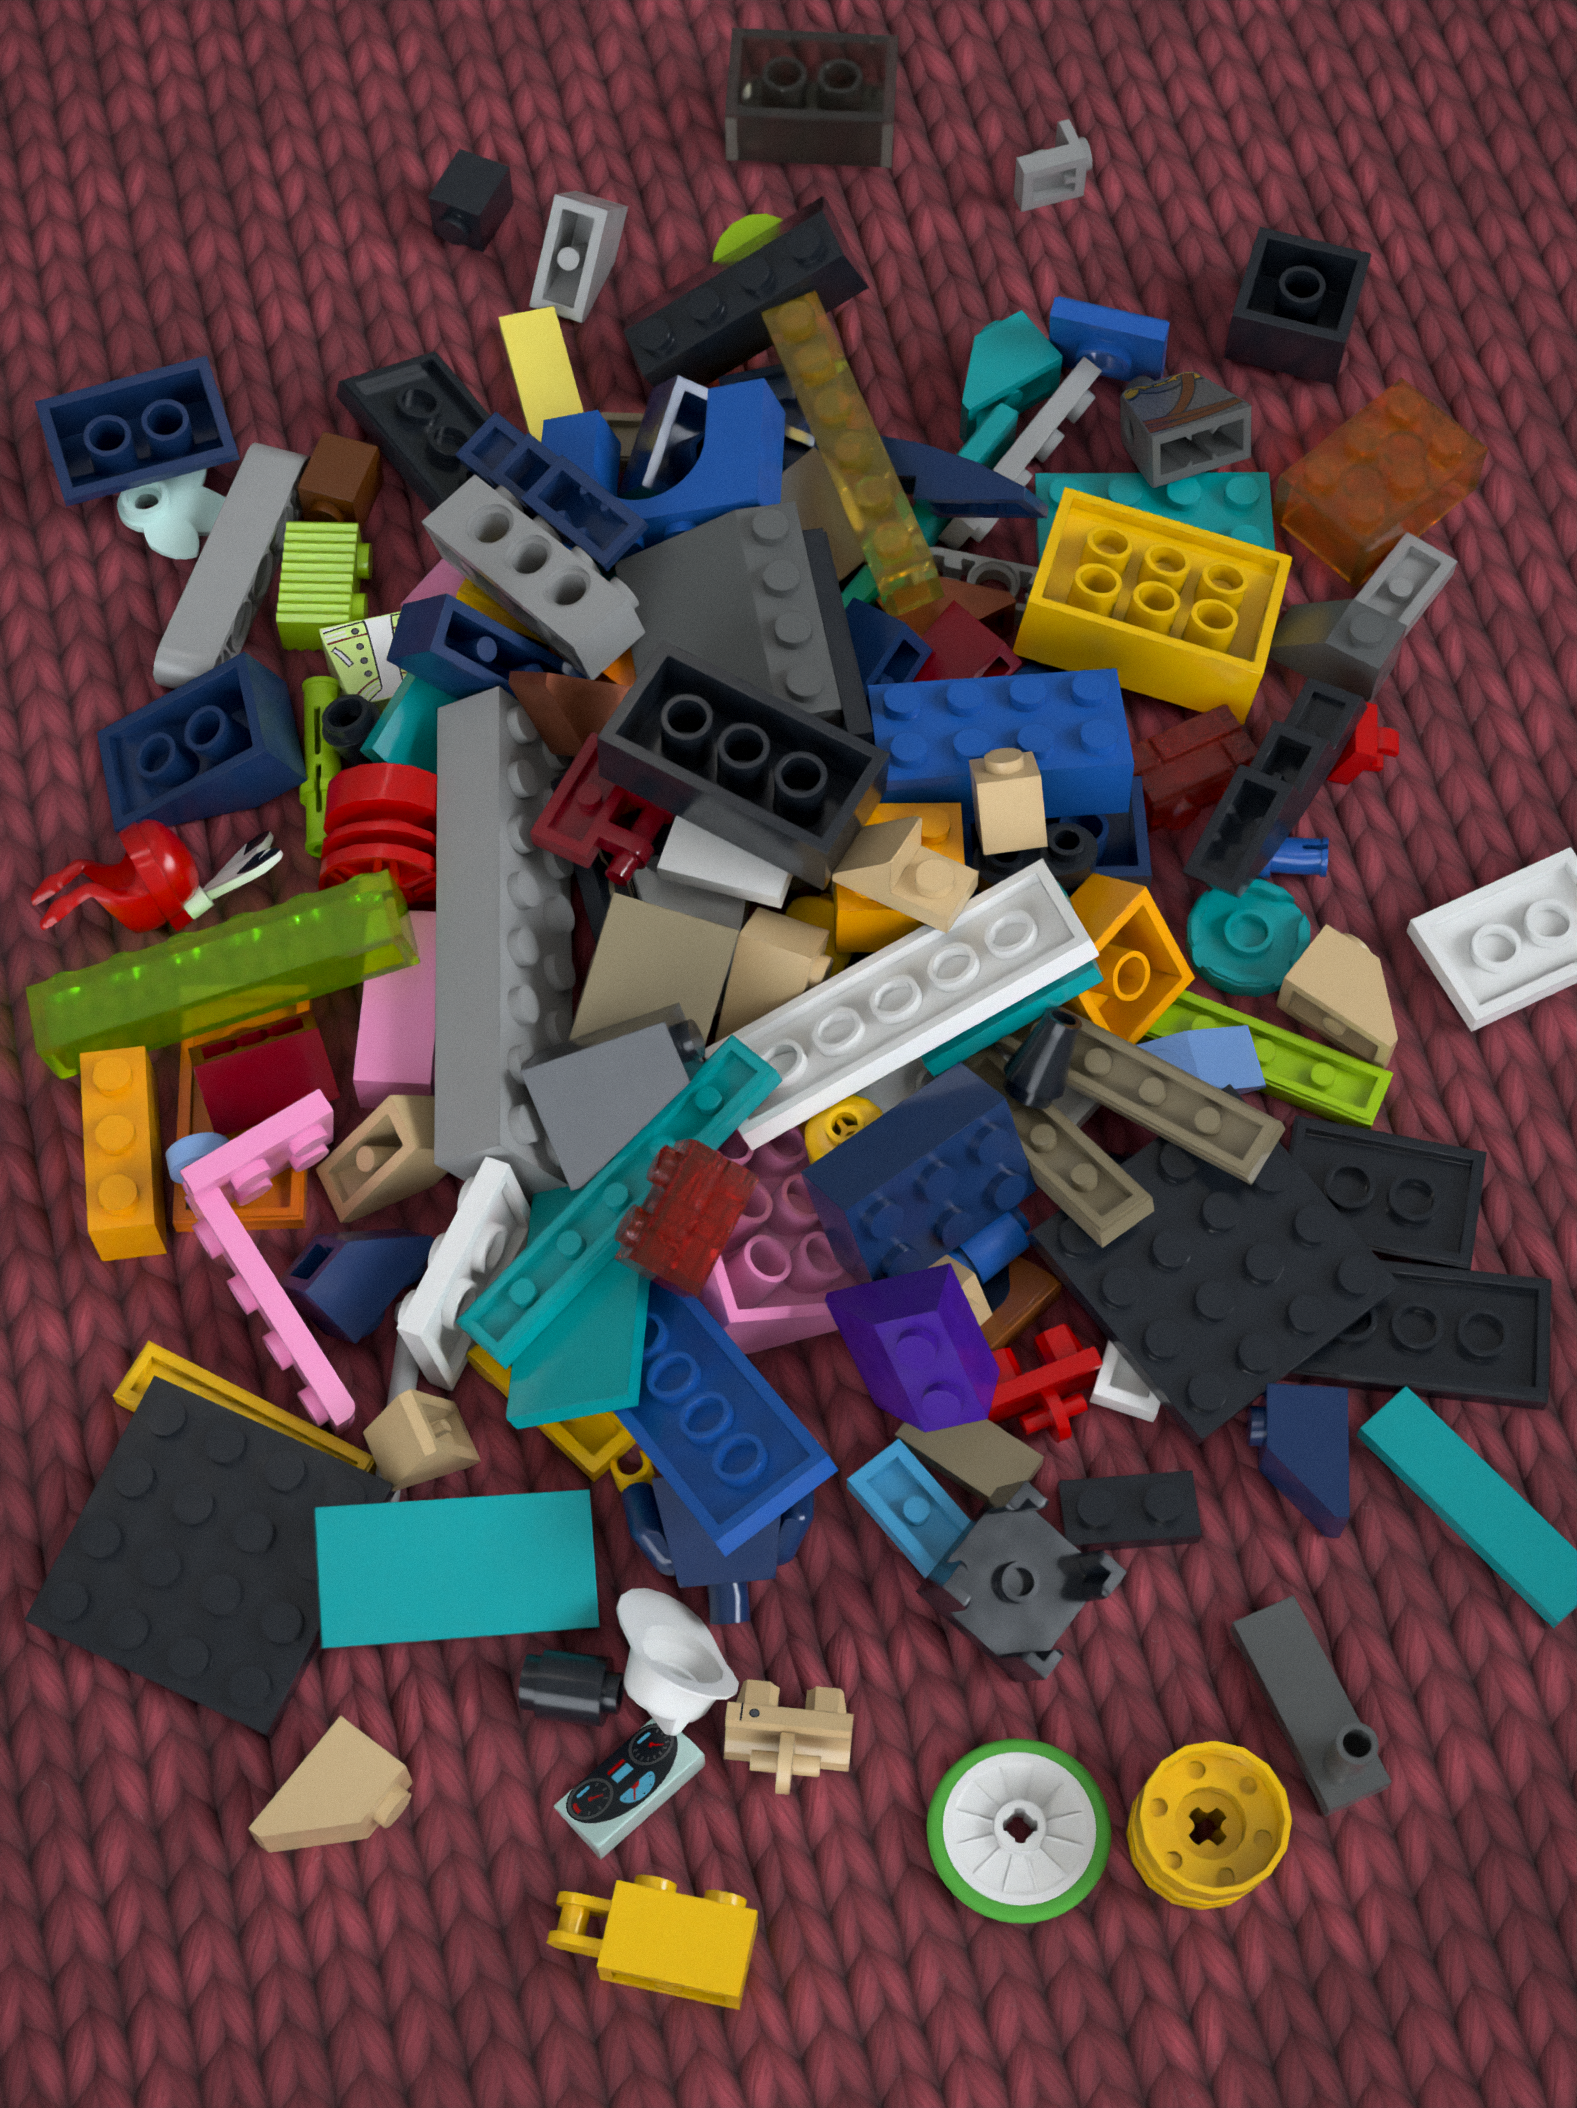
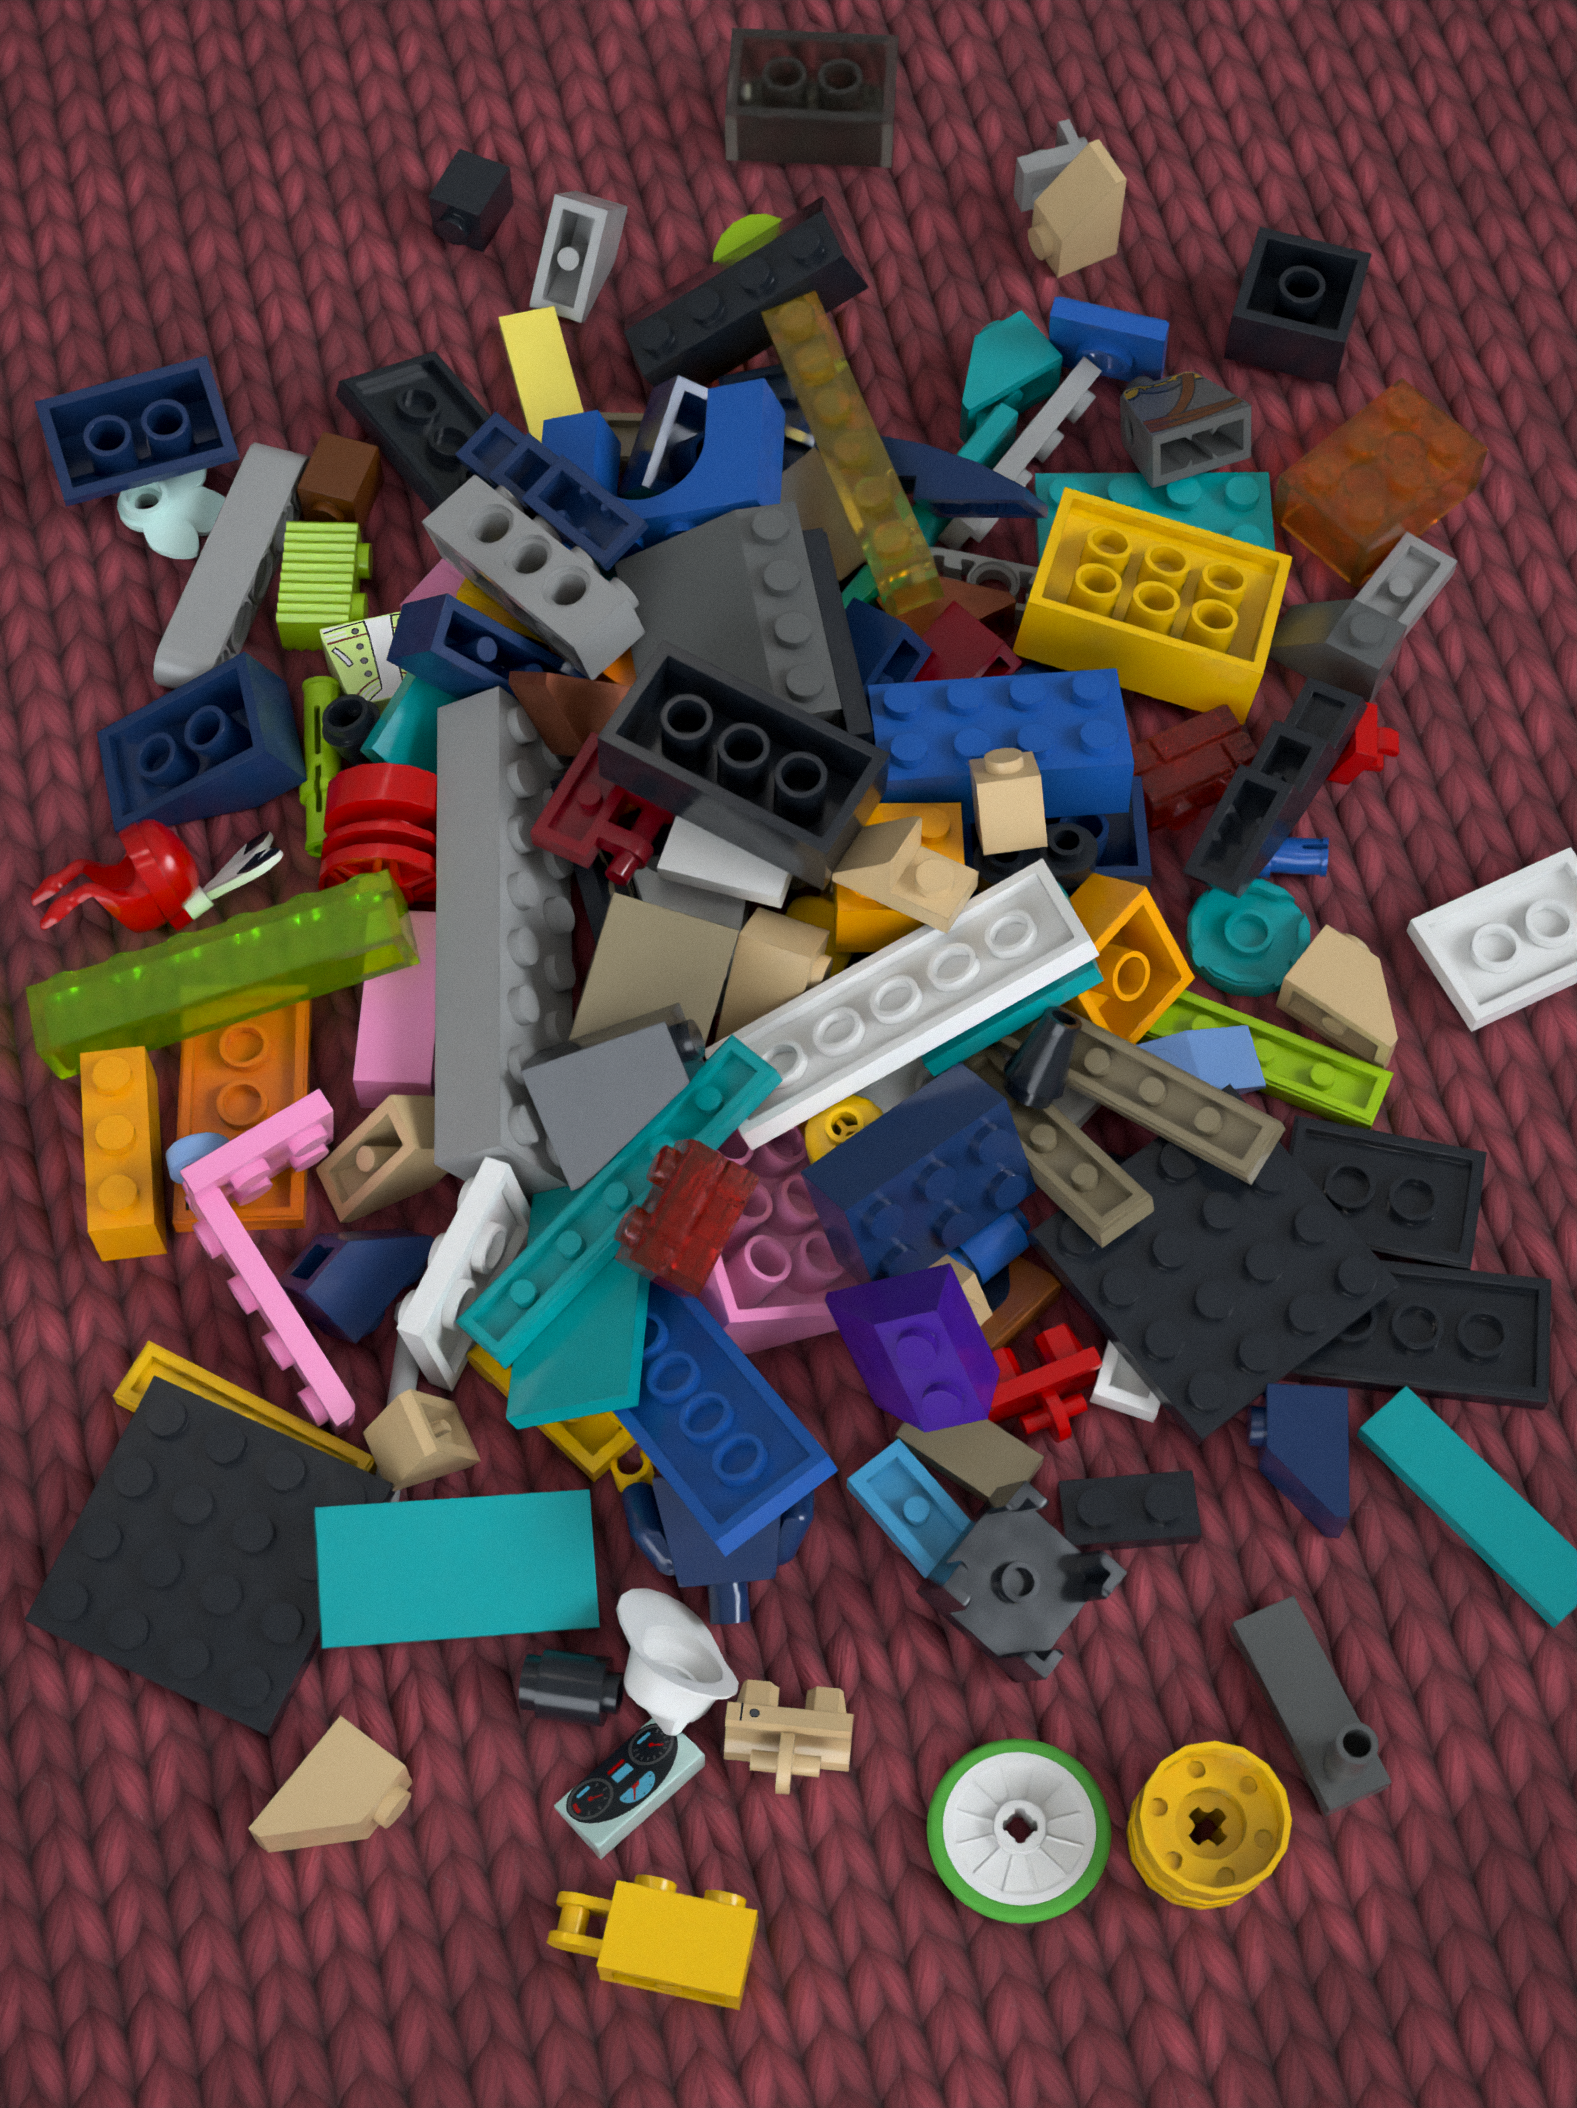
dark red brick [188,1010,341,1136] -> none
none -> tan slope [1028,139,1127,278]

